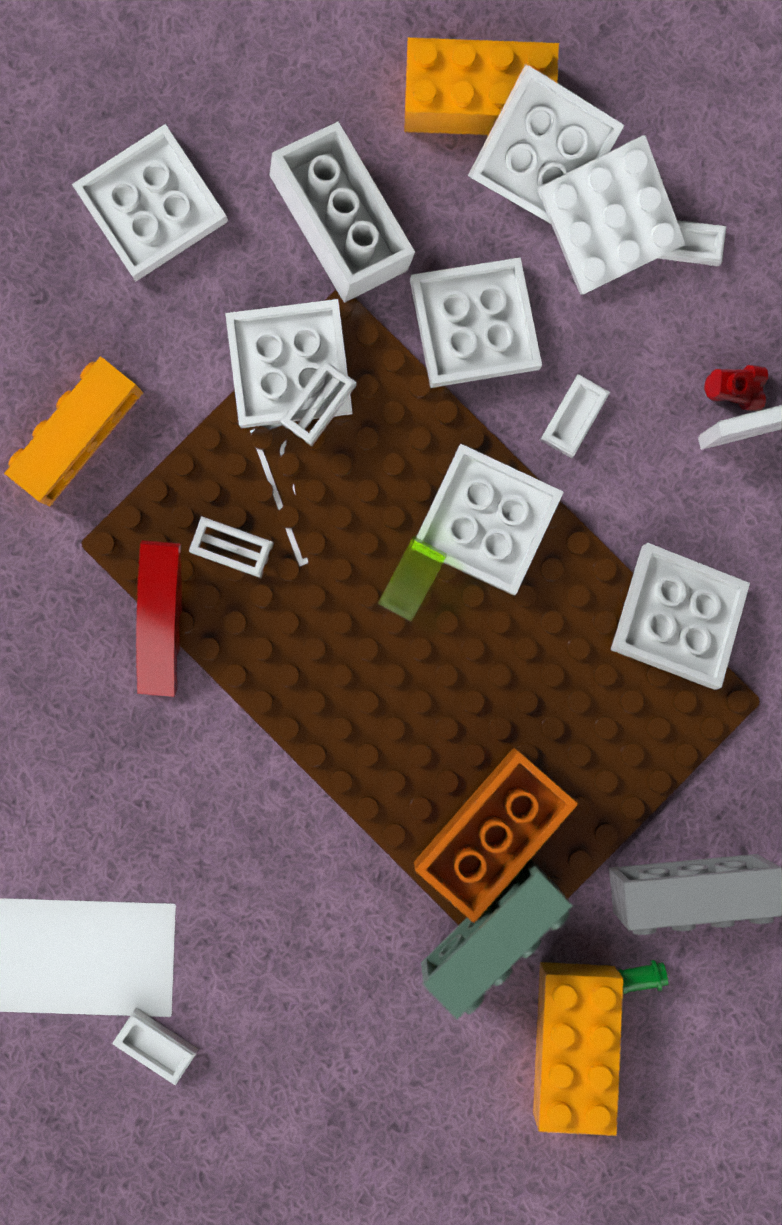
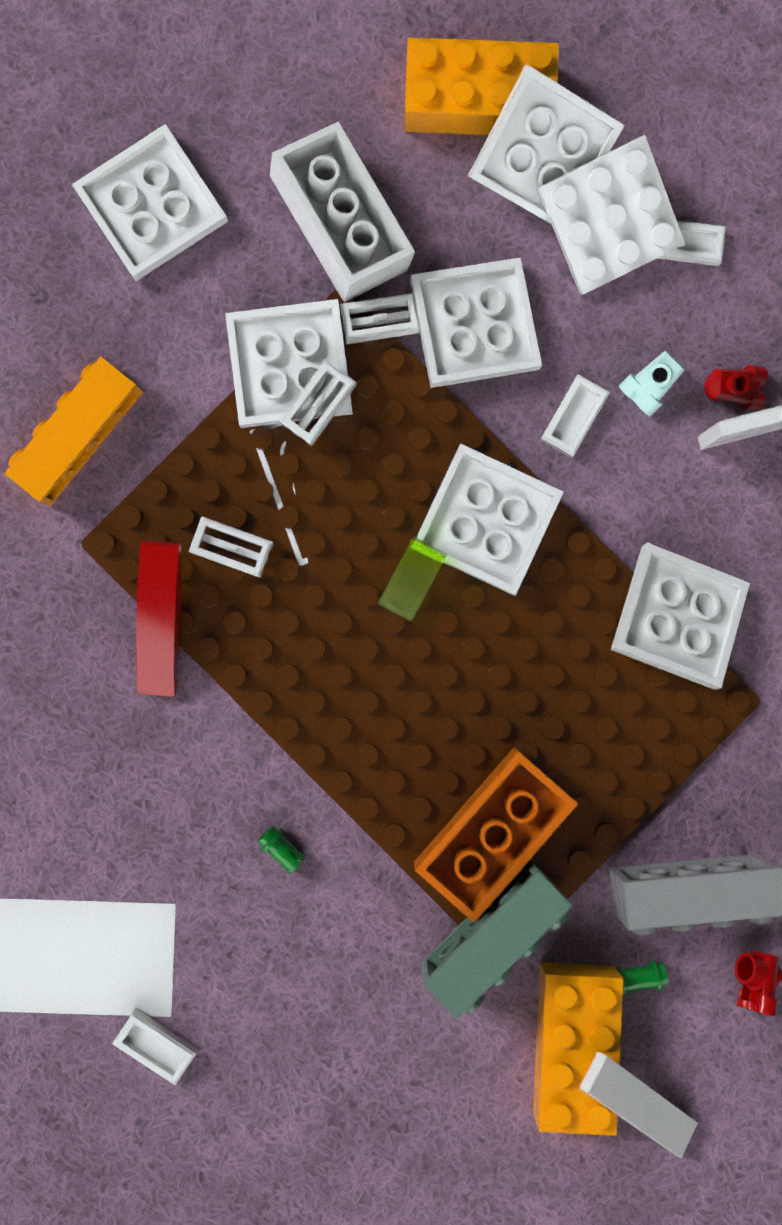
none -> green pin [257,825,306,874]
none -> white tile [339,293,420,344]
none -> white tile [579,1052,698,1158]
none -> light aqua plate [619,350,685,417]
none -> red plate [734,950,782,1017]

